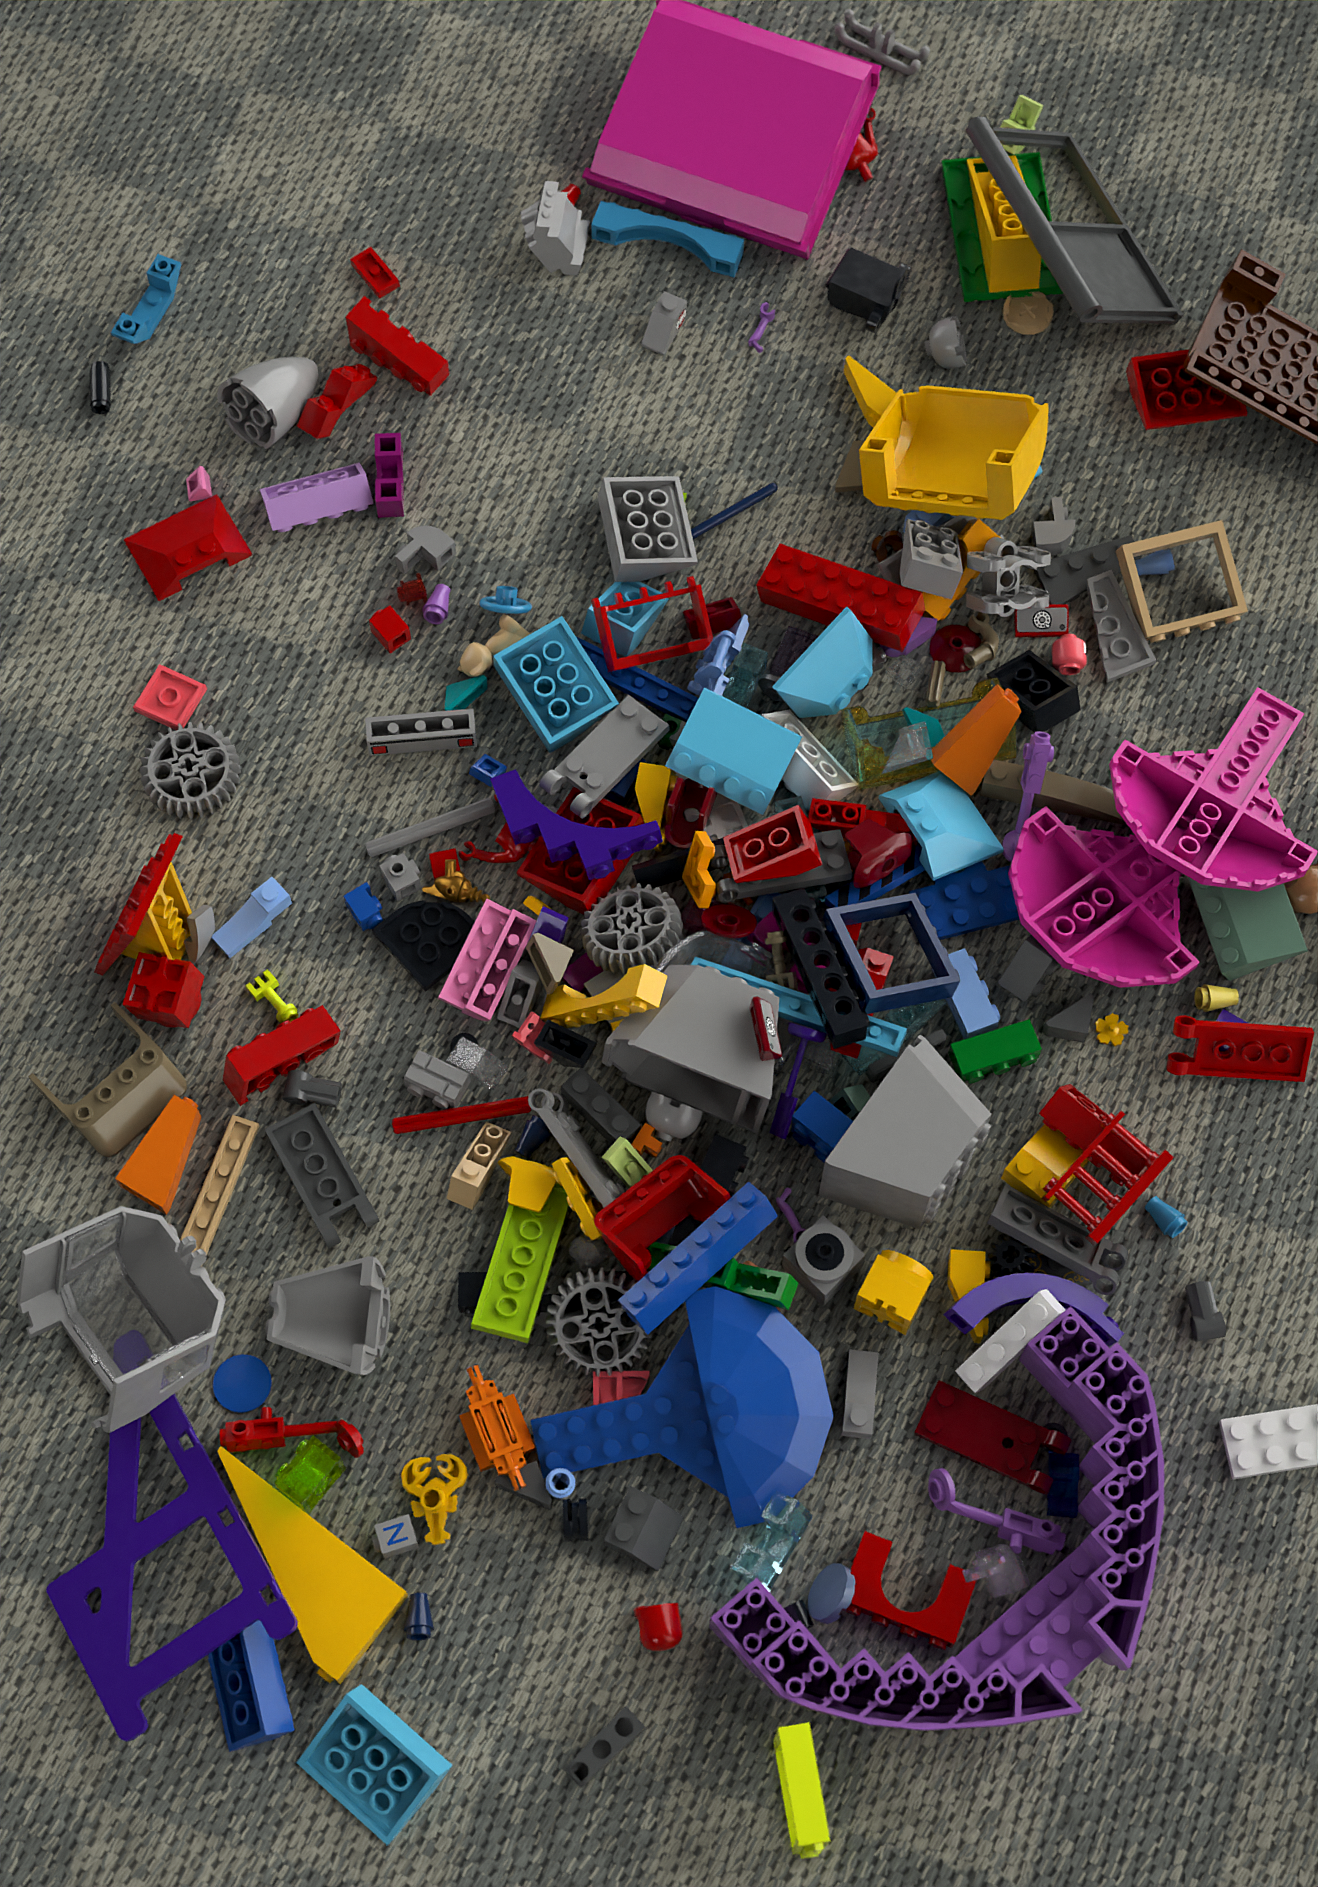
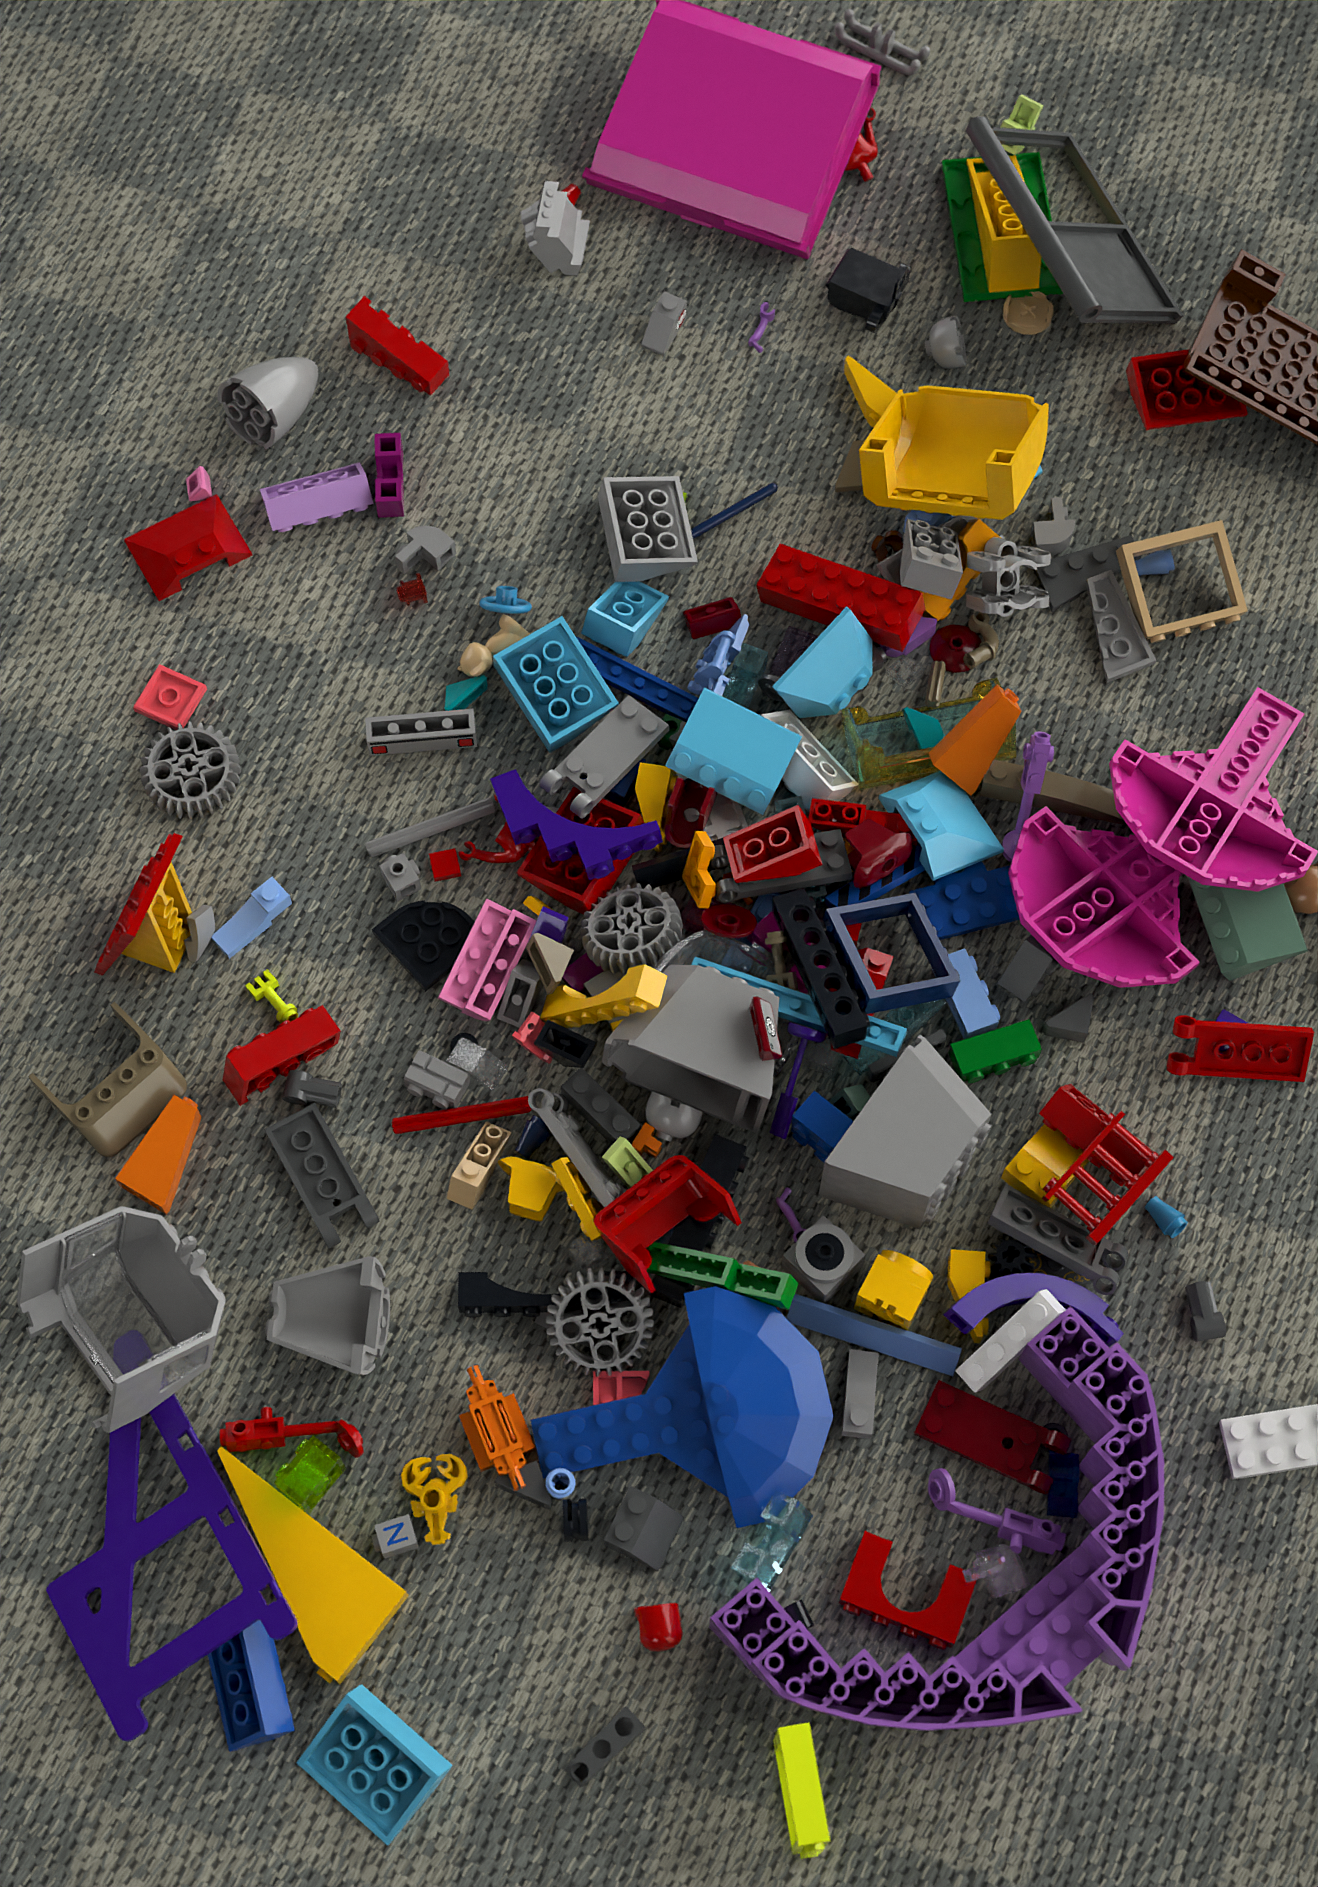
black piece [90,361,111,414] -> none
dark azure slope [111,254,181,344] -> none
red piece [122,952,205,1029] -> none
tan tile [180,1115,260,1267] -> none
blue piece [213,1355,272,1413] -> none
red arch [297,364,378,439] -> none
blue brick [343,882,383,931] -> none
red plate [350,247,400,299] -> none
red brick [369,605,411,654] -> none
dark blue cone [404,1593,434,1641] -> none
medium lavender cone [422,584,450,624] -> none
pearl gold piece [422,859,490,903] -> none
blue tile [469,754,507,787] -> none
lime plate [471,1183,569,1343] -> none
dark azure arch [591,201,744,277] -> none
red hinge [592,576,713,672] -> none
blue brick [618,1182,778,1335] -> none
sand blue tile [807,1563,855,1624] -> none
clear slope [882,721,933,774] -> none
black slope [987,650,1081,733] -> none
slope [1013,604,1069,638] -> none
coral head [1052,634,1087,675] -> none
yellow plant [1095,1013,1129,1047] -> none
light yellow cone [1194,984,1239,1012] -> none
none -> medium blue tile [787,1294,962,1376]

